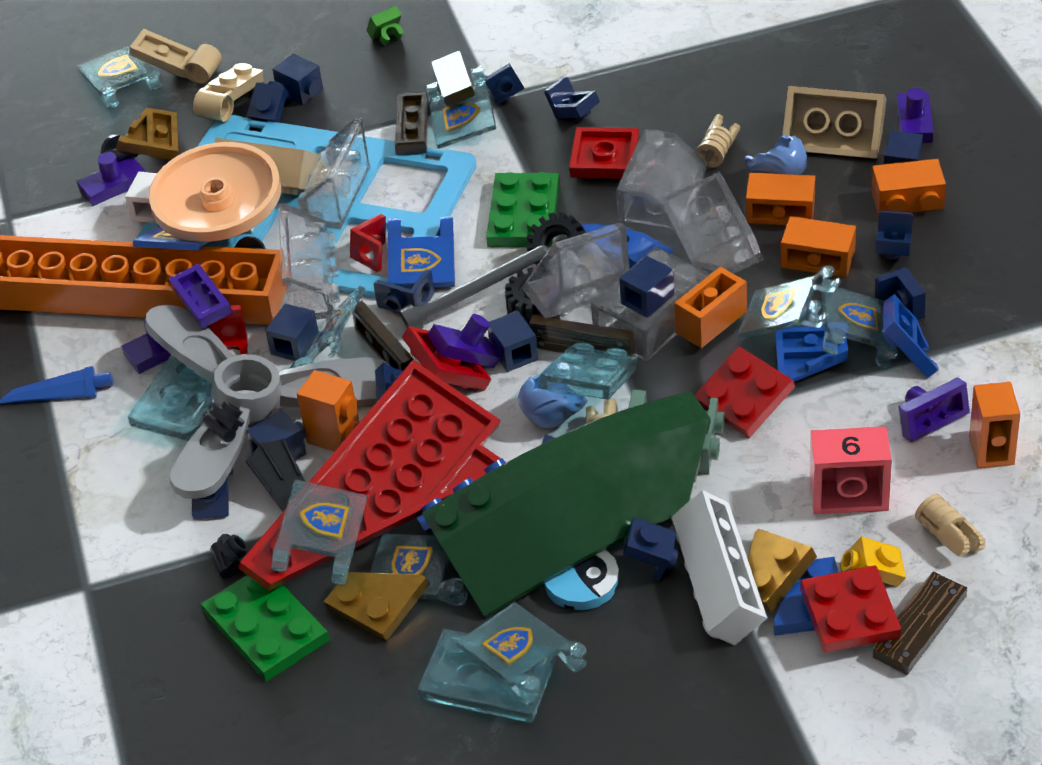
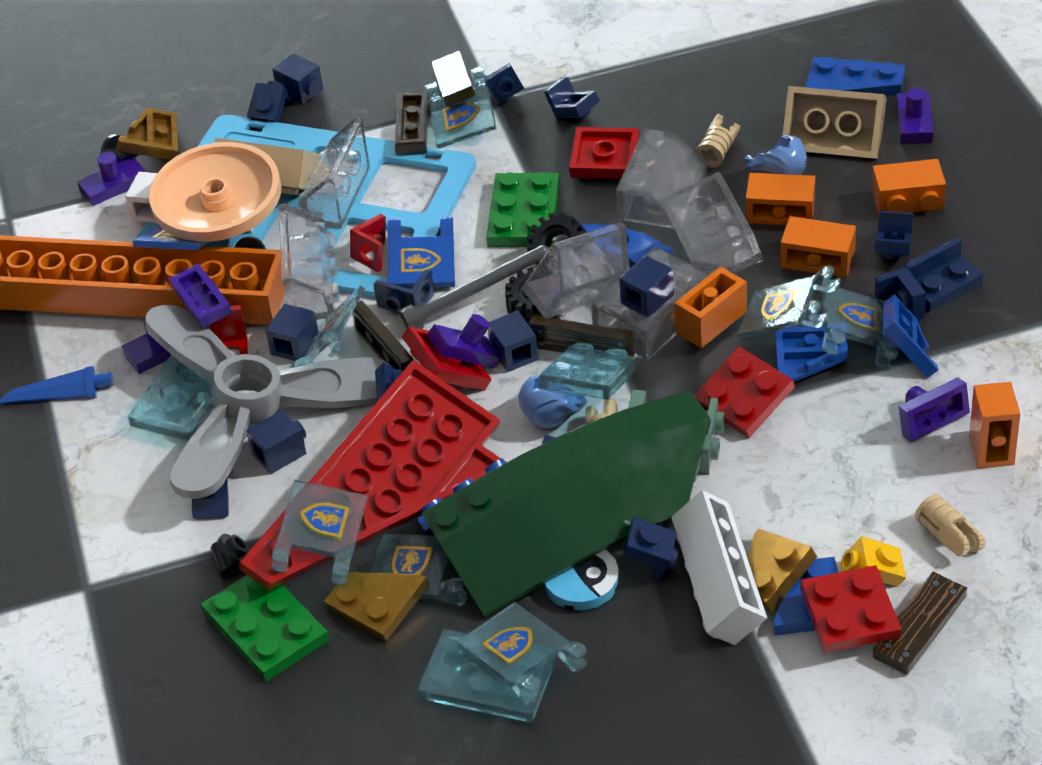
clear light blue flag [77,45,163,109] -> none
tan plate [129,28,222,84] -> none
tan plate [193,63,263,122] -> none
black plate [203,400,245,443] -> none
black piece [246,438,306,512] -> none
orange brick [297,370,359,452] -> none
bright green tile [366,6,403,46] -> none
coral brick [809,426,892,514] -> none
dark blue brick [884,131,923,164] -> none
none -> blue wing [805,57,906,96]
none -> dark blue bracket [904,238,984,312]

